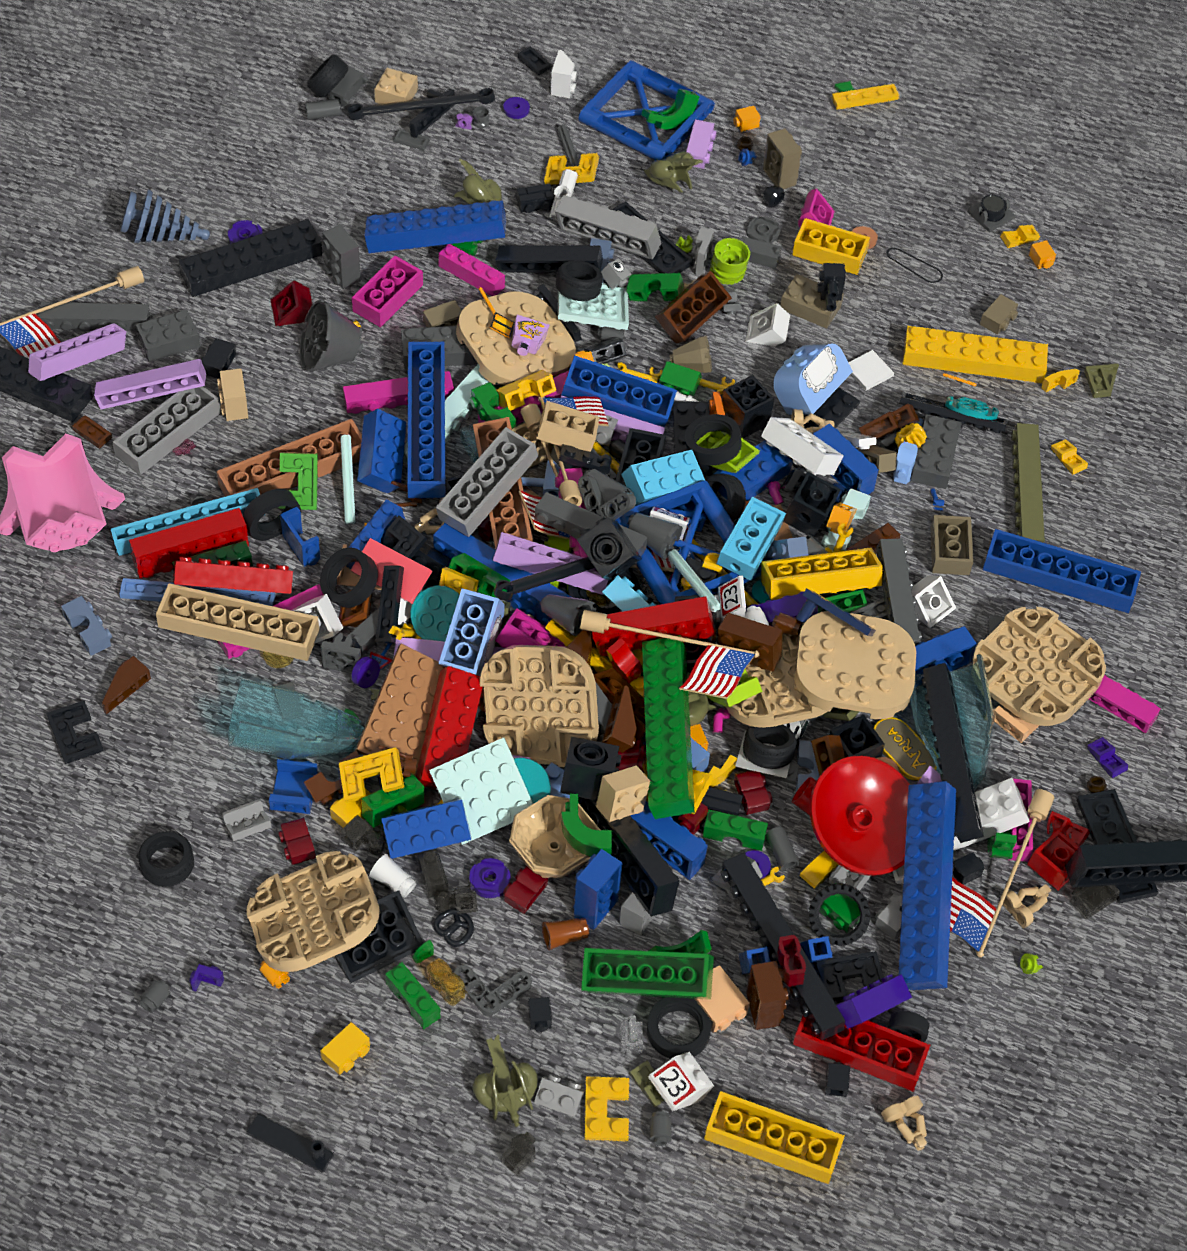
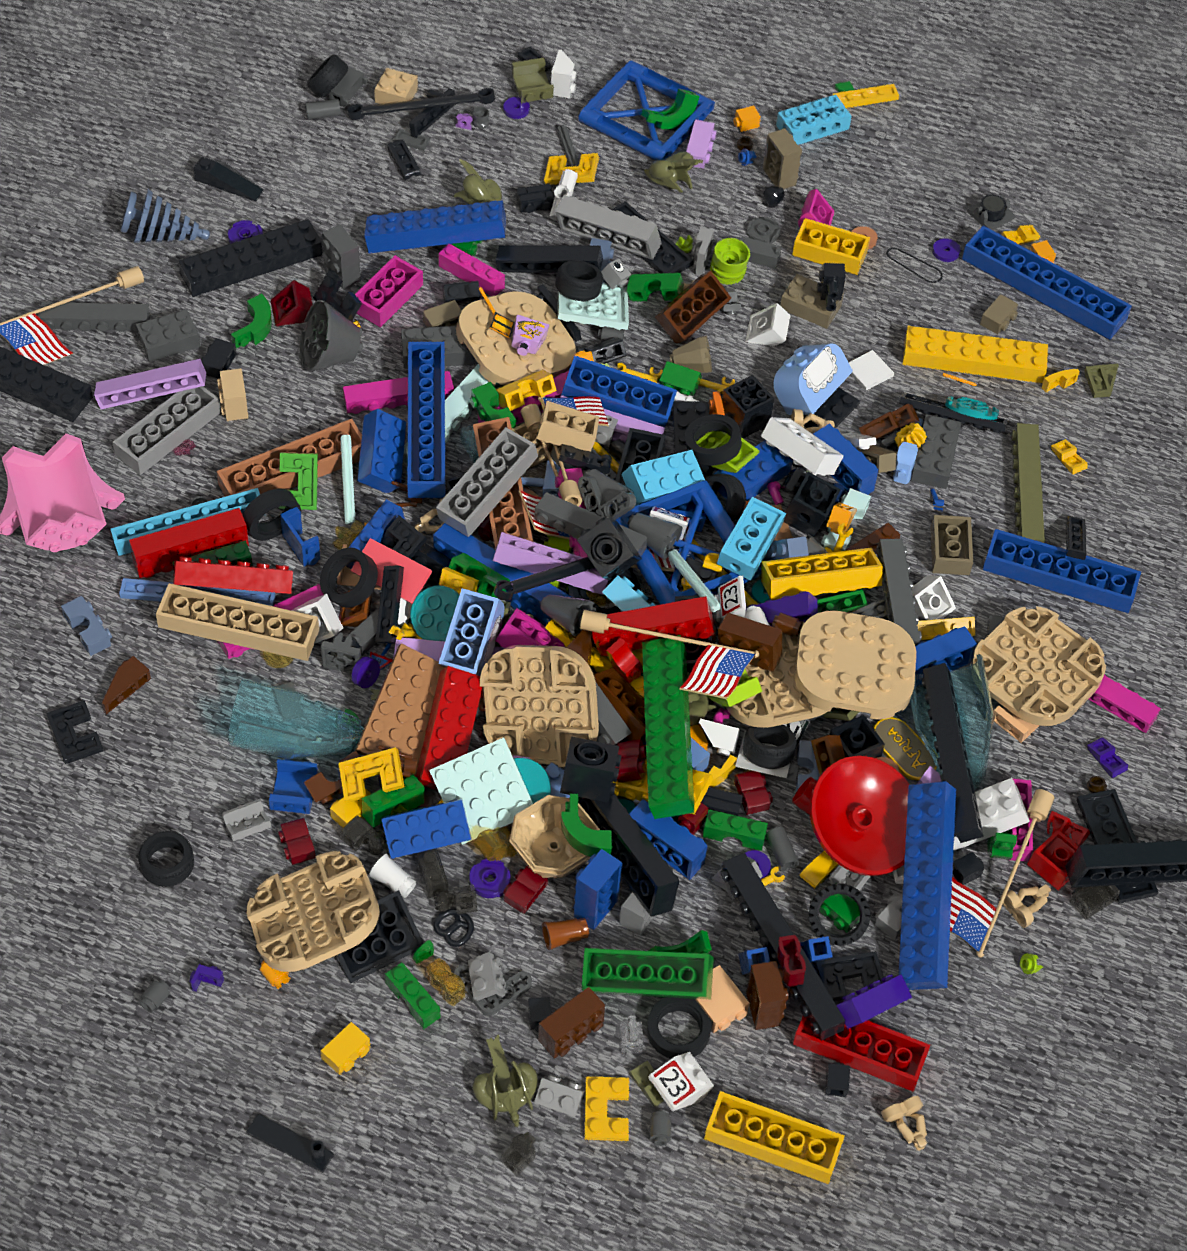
lavender brick [28,323,126,381] -> none
reddish brown plate [72,415,112,449] -> none
tan brick [596,766,650,822] -> none
reddish brown slope [602,685,637,753] -> none
dark blue piece [796,588,876,637] -> none
black tyre [888,1011,930,1042] -> none
none -> black wedge [194,157,264,202]
none -> green arch [231,294,272,348]
none -> black plate [313,270,362,322]
none -> clear yellow plate [332,520,364,550]
none -> black plate [388,139,421,180]
none -> black brick [442,281,481,303]
none -> light grey bracket [468,952,506,1001]
none -> clear yellow brick [473,826,517,861]
none -> olive panel [512,57,554,103]
none -> reddish brown brick [538,987,605,1059]
none -> white slope [699,719,740,757]
none -> medium azure brick [776,94,852,145]
none -> yellow plate [917,616,976,640]
none -> dark purple piece [932,238,960,262]
none -> blue brick [962,226,1132,340]
none -> black tile [1066,516,1087,560]

